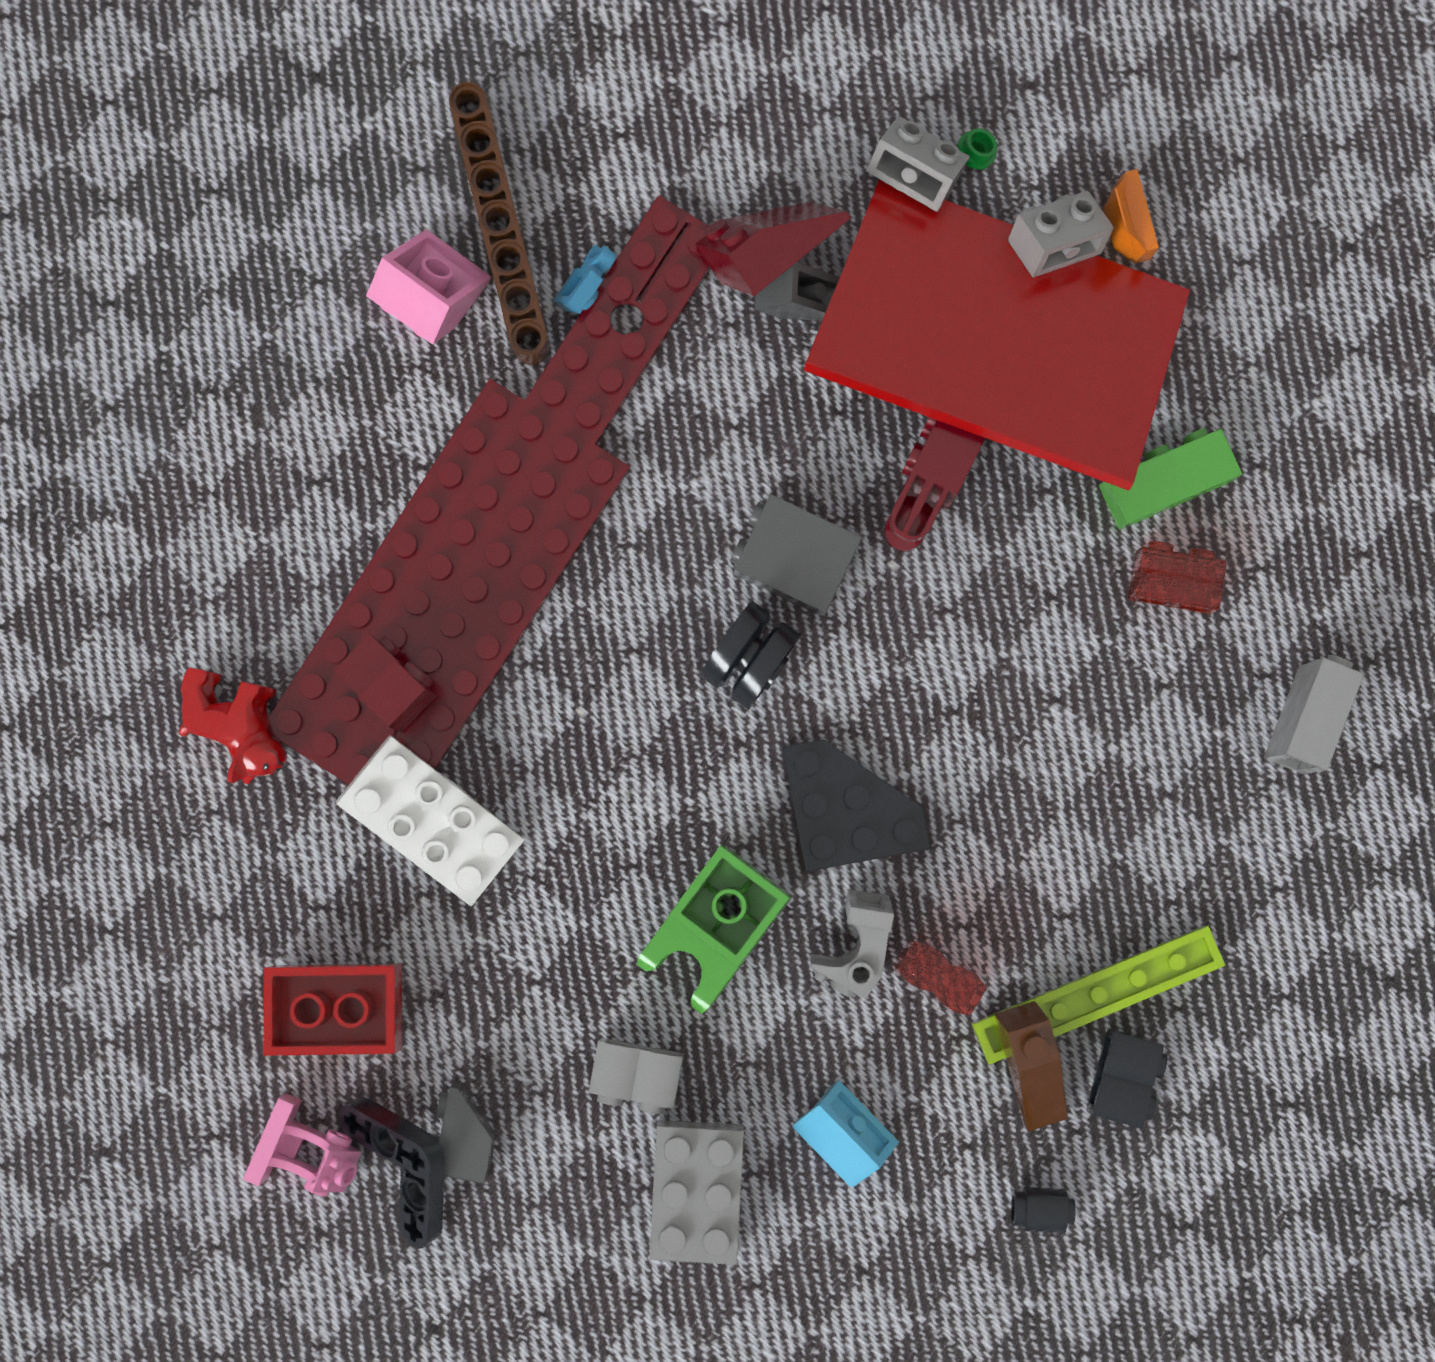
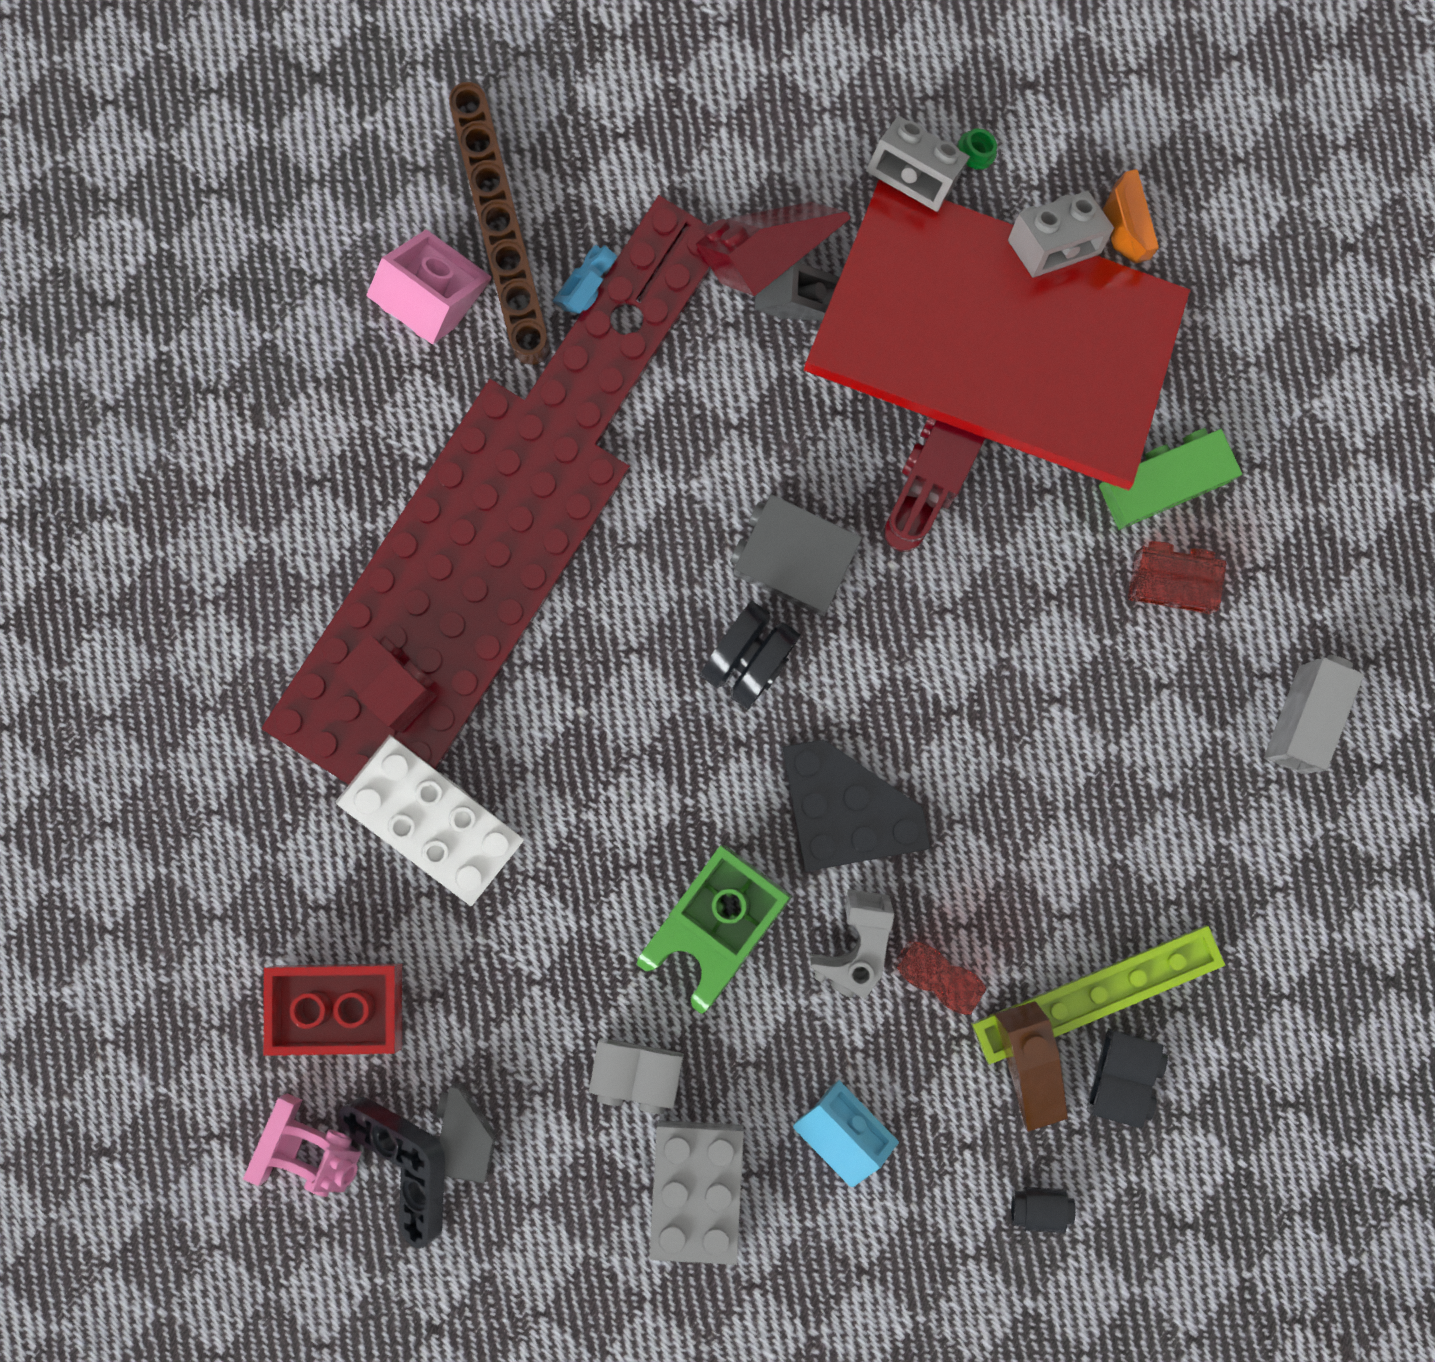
red animal [179,667,287,784] -> none

